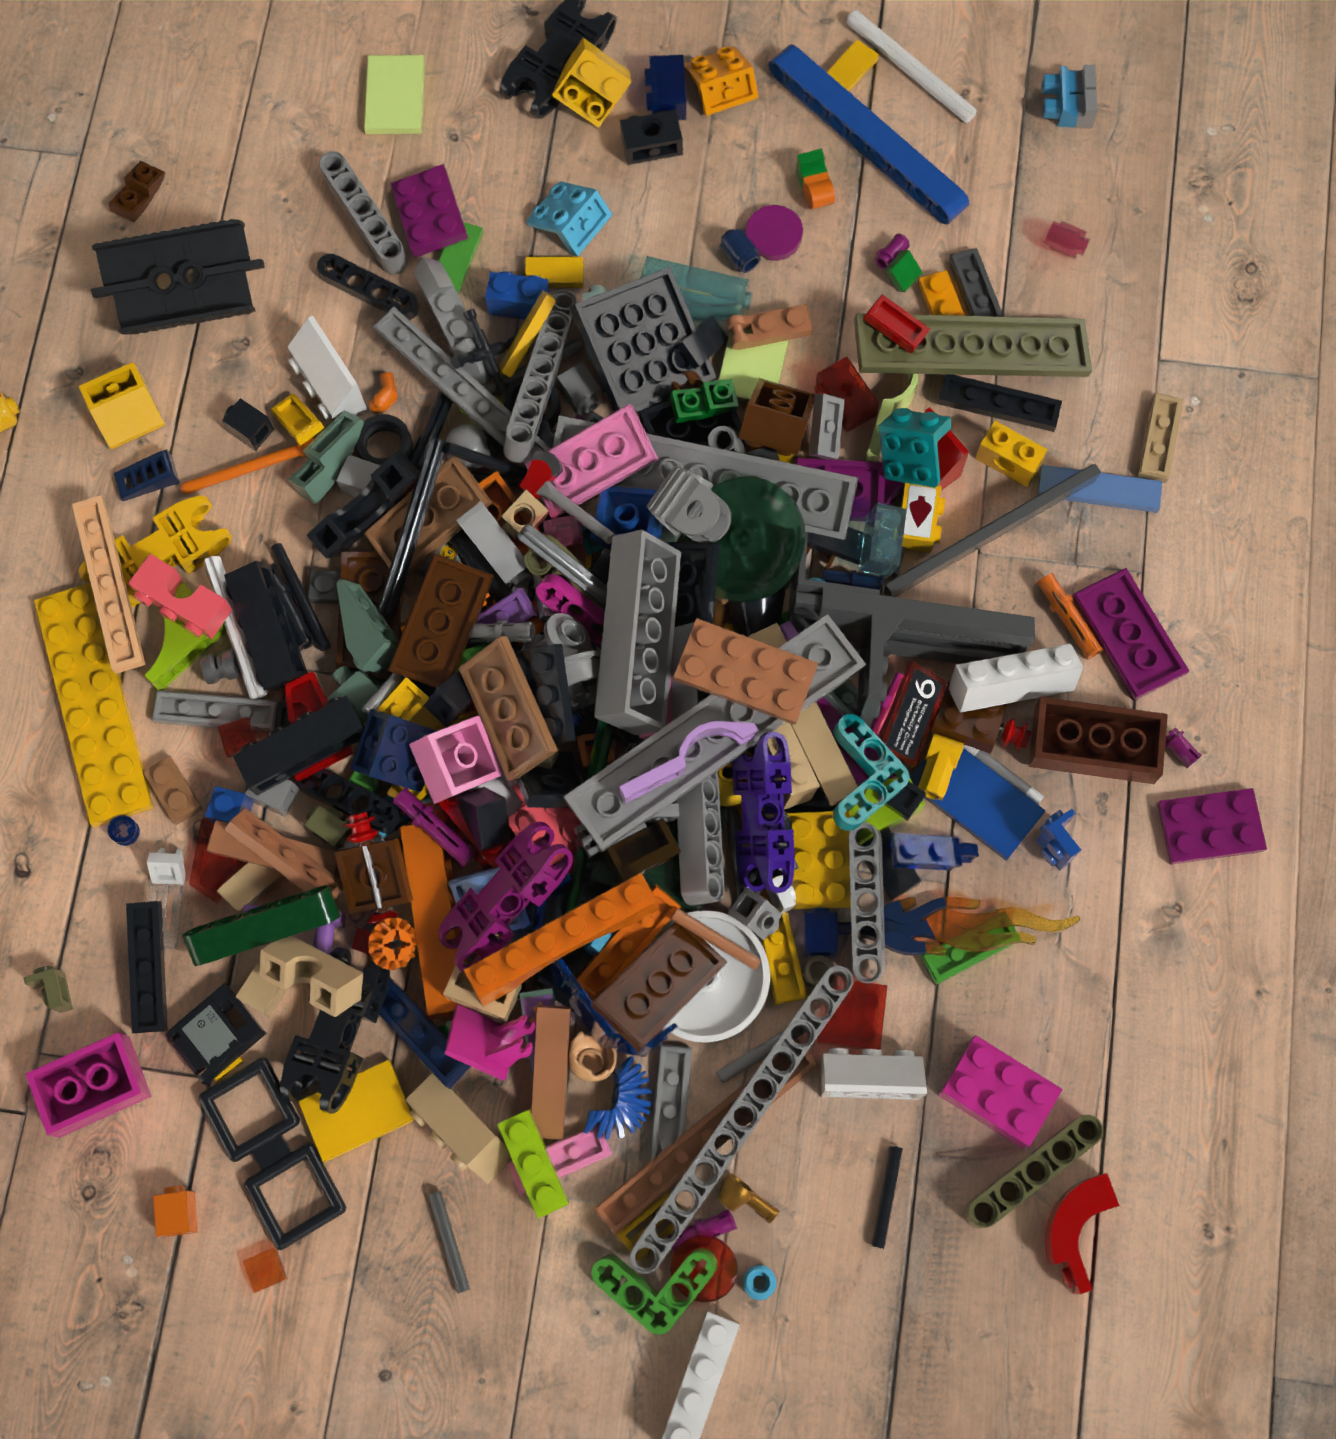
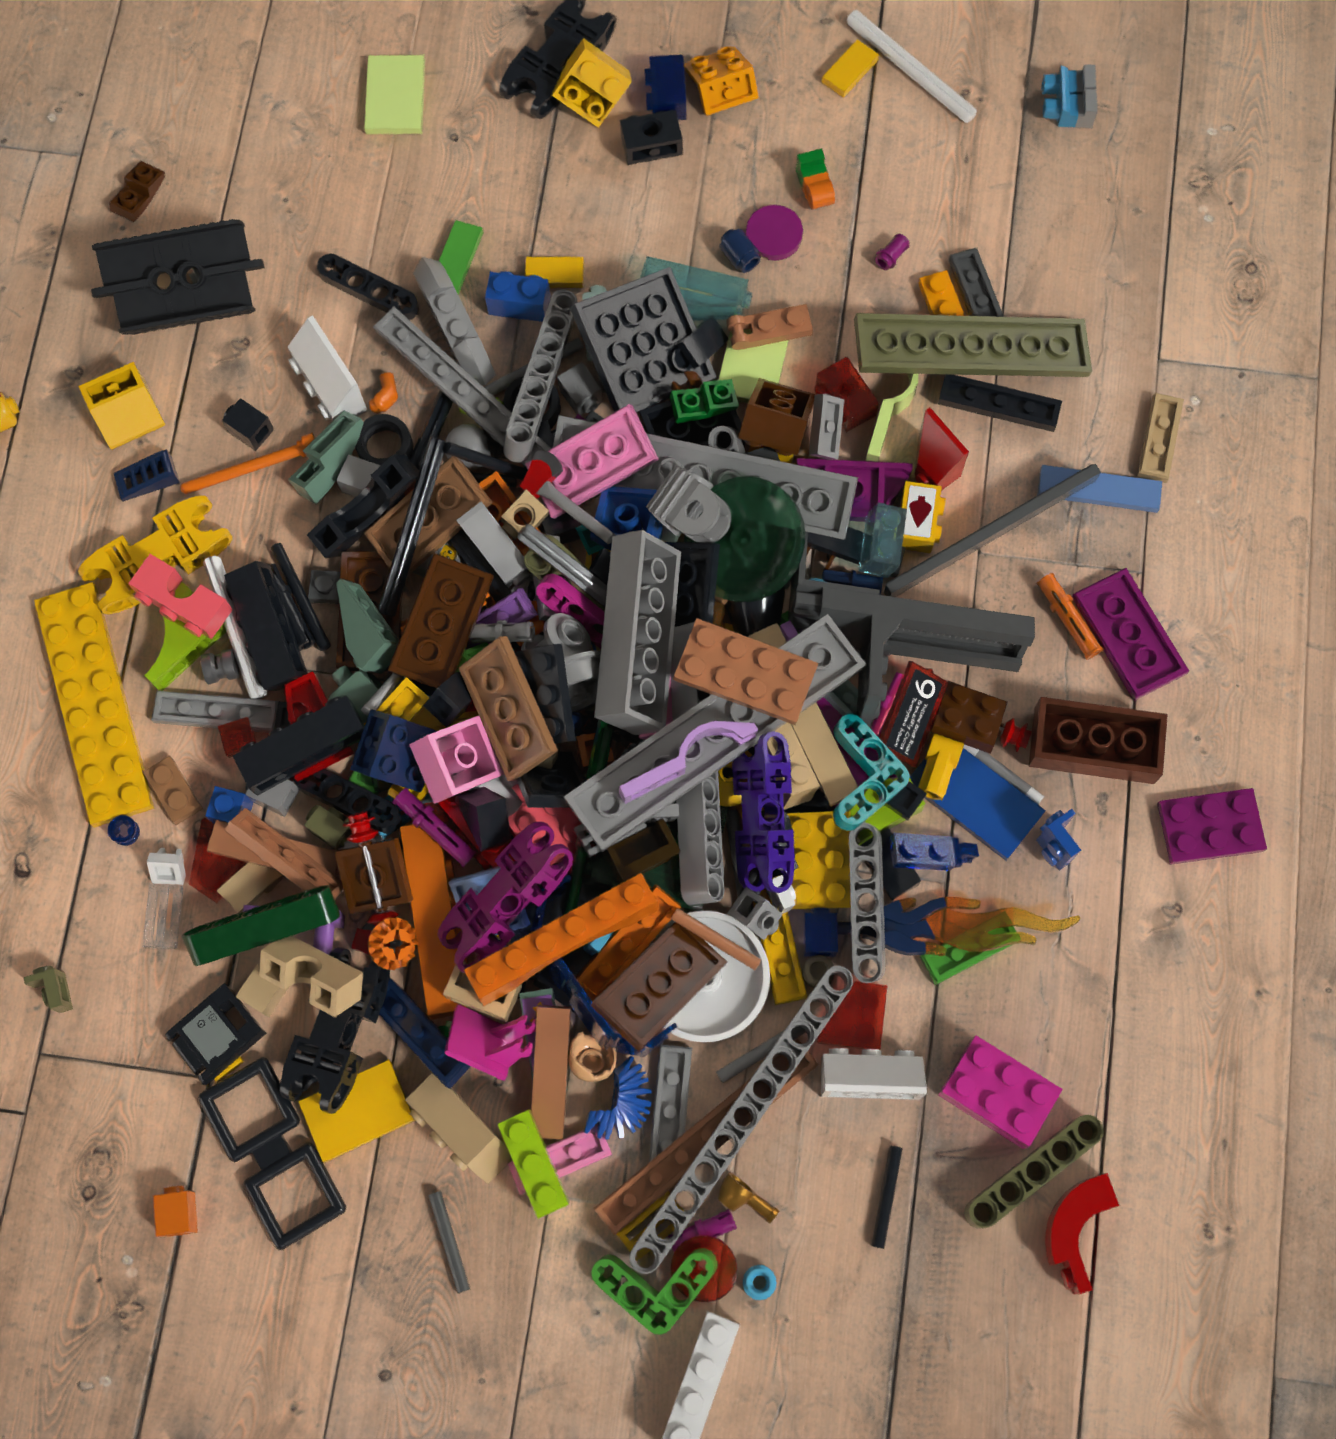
dark pink brick [25,1032,152,1138] -> none
light nougat plate [72,495,146,674] -> none
black plate [126,901,168,1034] -> none
clear orange tile [243,1247,288,1293] -> none
yellow tile [270,393,325,446] -> none
light grey beam [320,151,407,274] -> none
magenta plate [390,164,469,258] -> none
black piece [451,309,516,396] -> none
yellow tile [499,290,556,378] -> none
medium azure bracket [526,181,612,256] -> none
clear pink bracket [543,515,584,547] -> none
blue beam [768,44,969,225] -> none
red tile [863,294,930,354] -> none
teal bracket [878,408,951,488] -> none
green tile [885,250,923,292] -> none
white brick [948,644,1083,713] -> none
yellow brick [975,421,1048,488] -> none
clear pink brick [1044,221,1090,259] -> none
magenta pin [1165,728,1202,768] -> none

